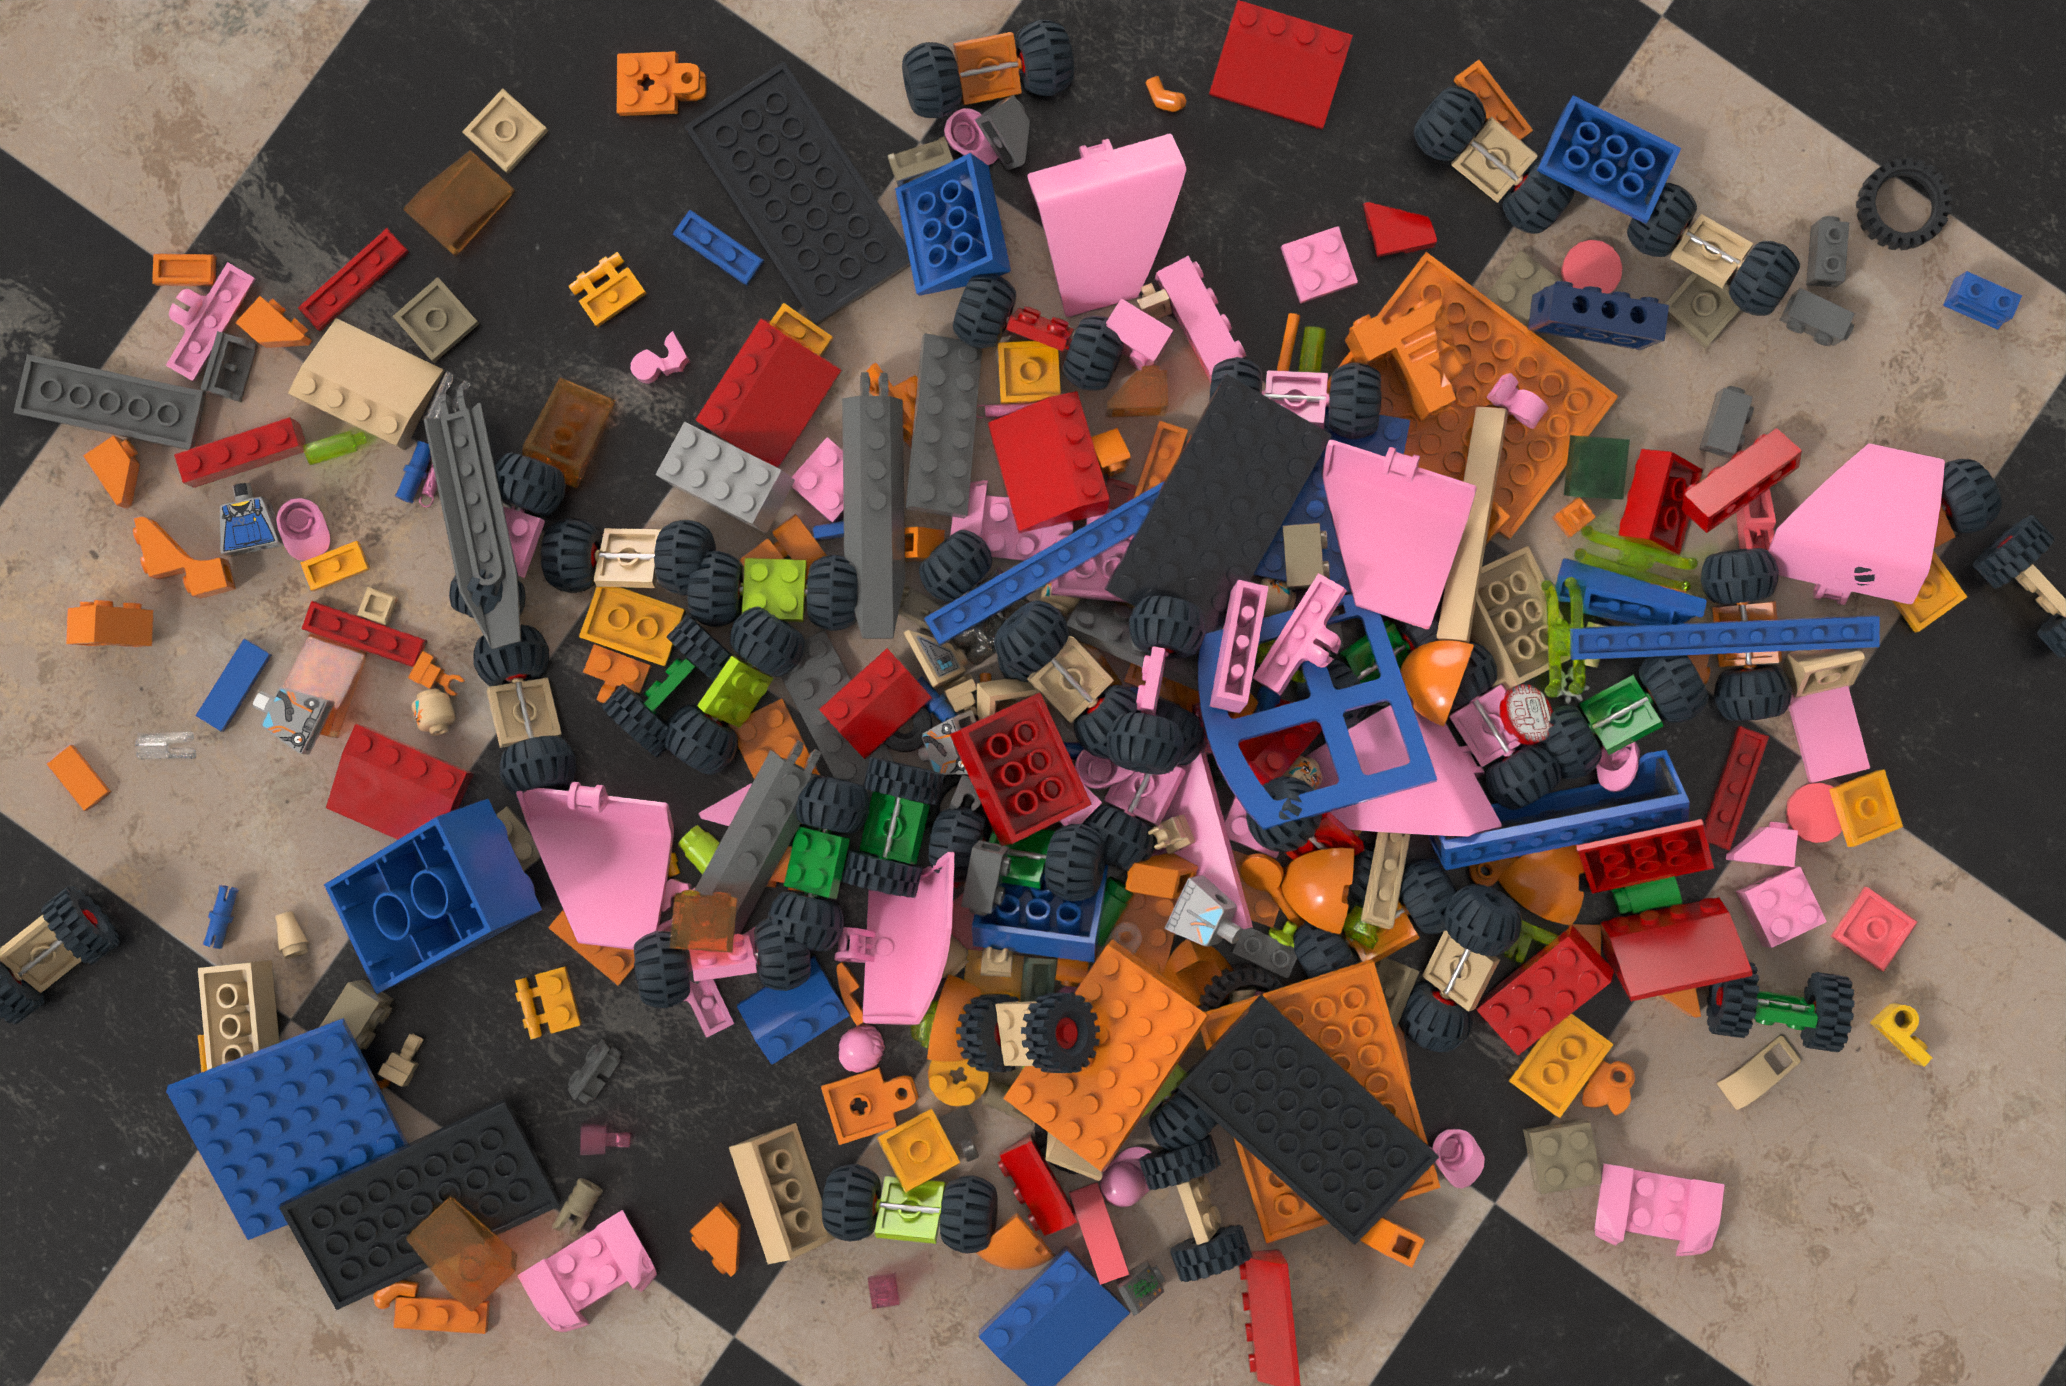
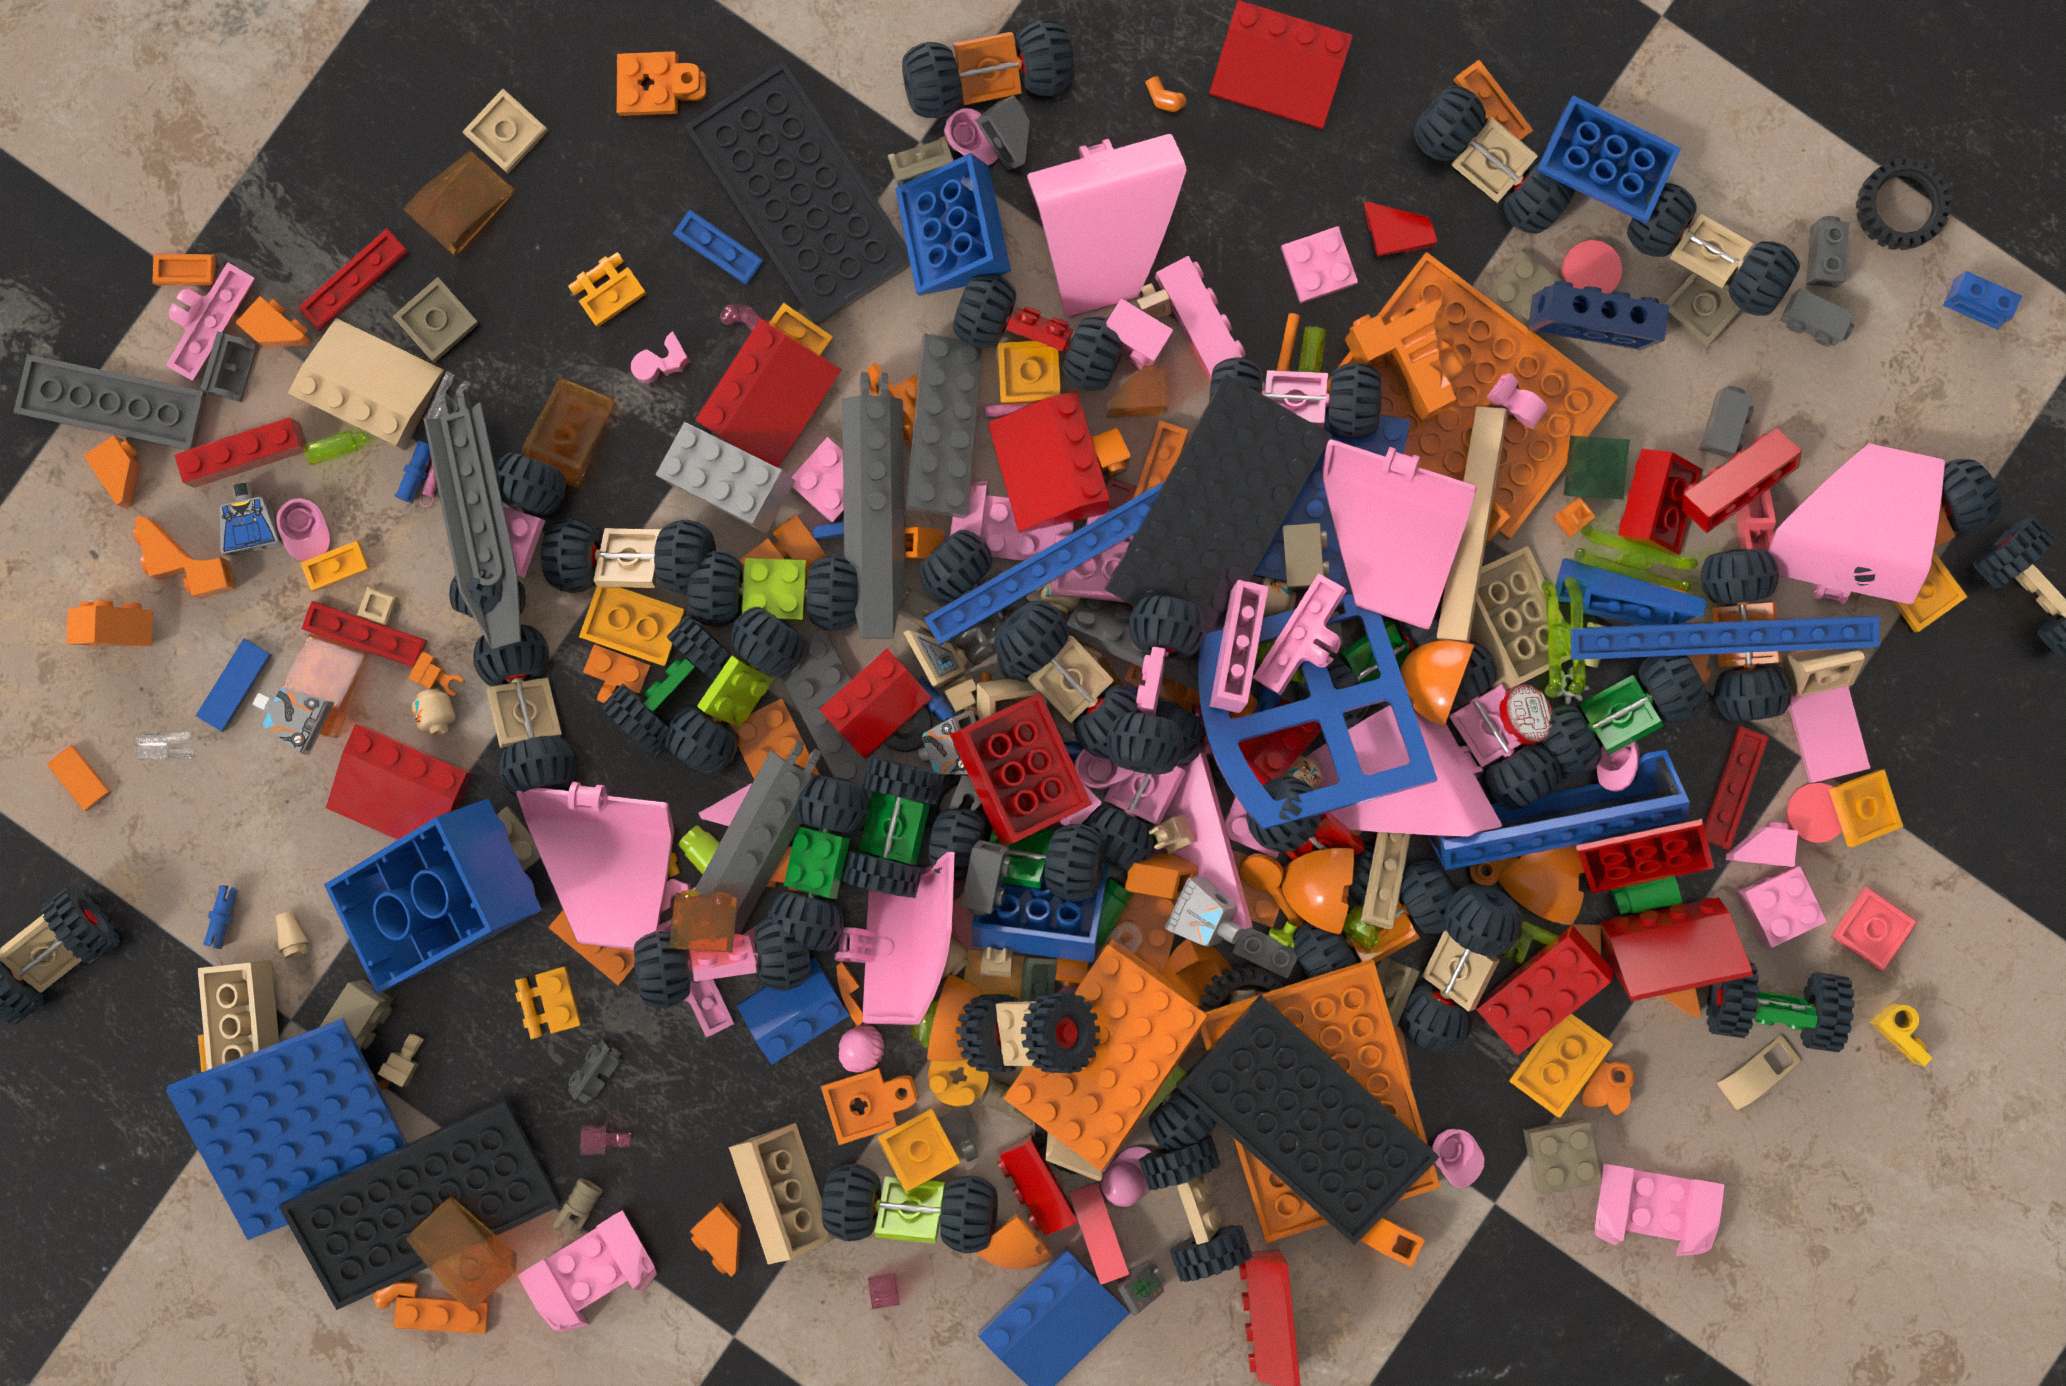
none -> clear pink arm [720,304,760,331]

